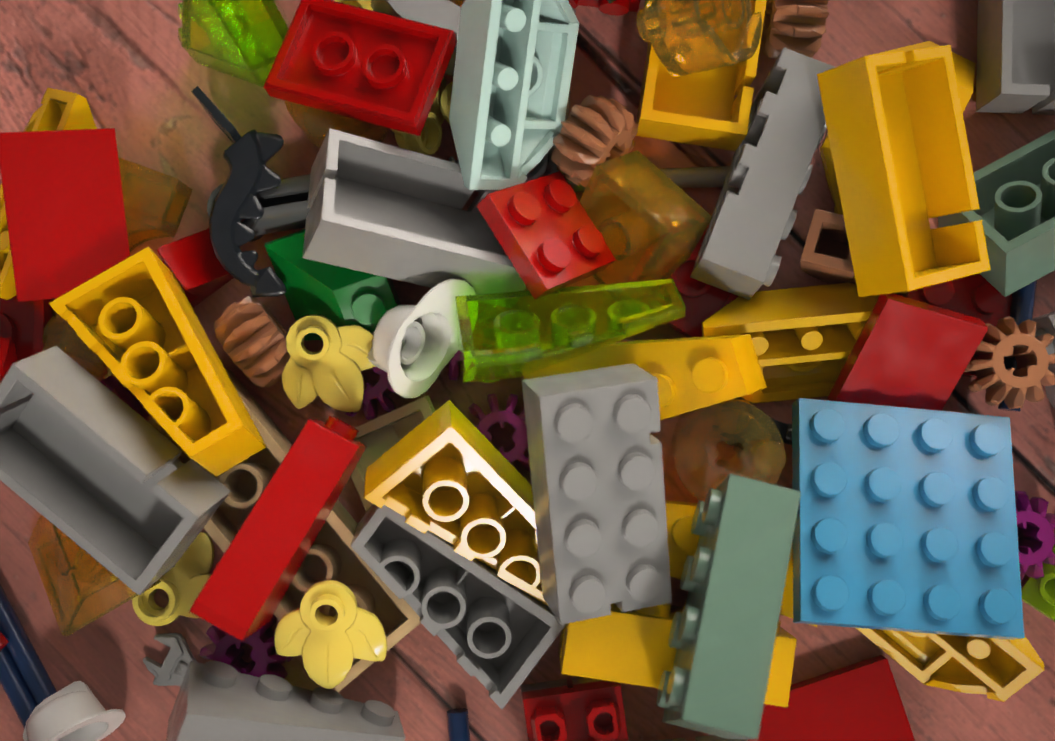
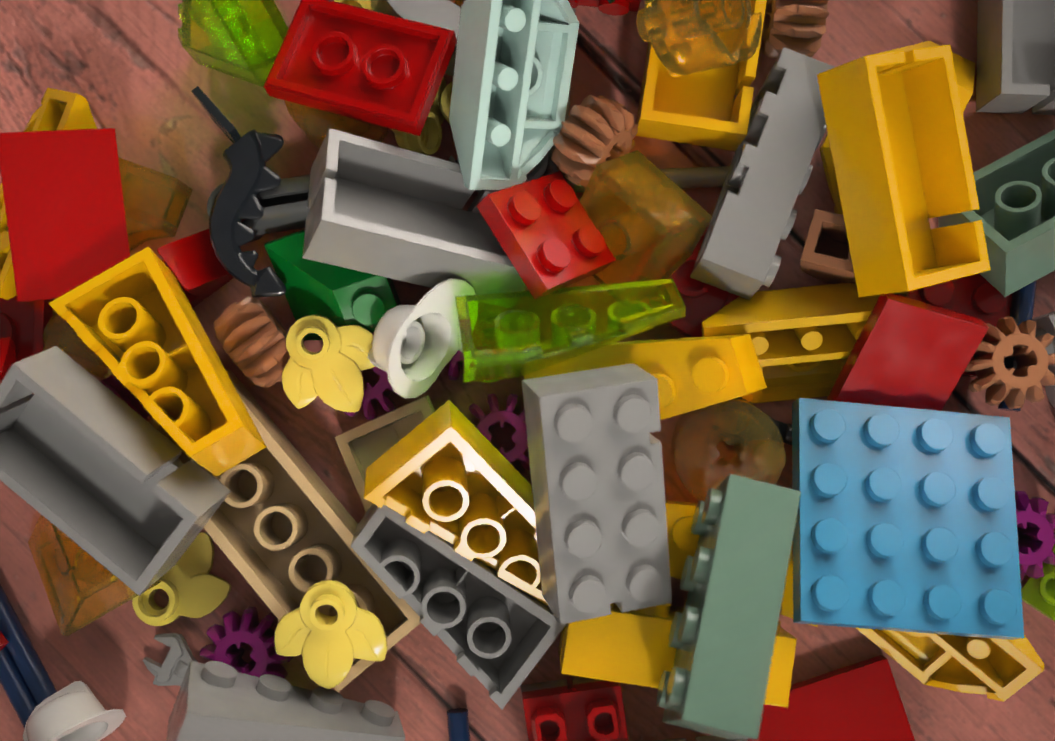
red slope [189,415,367,641] -> none

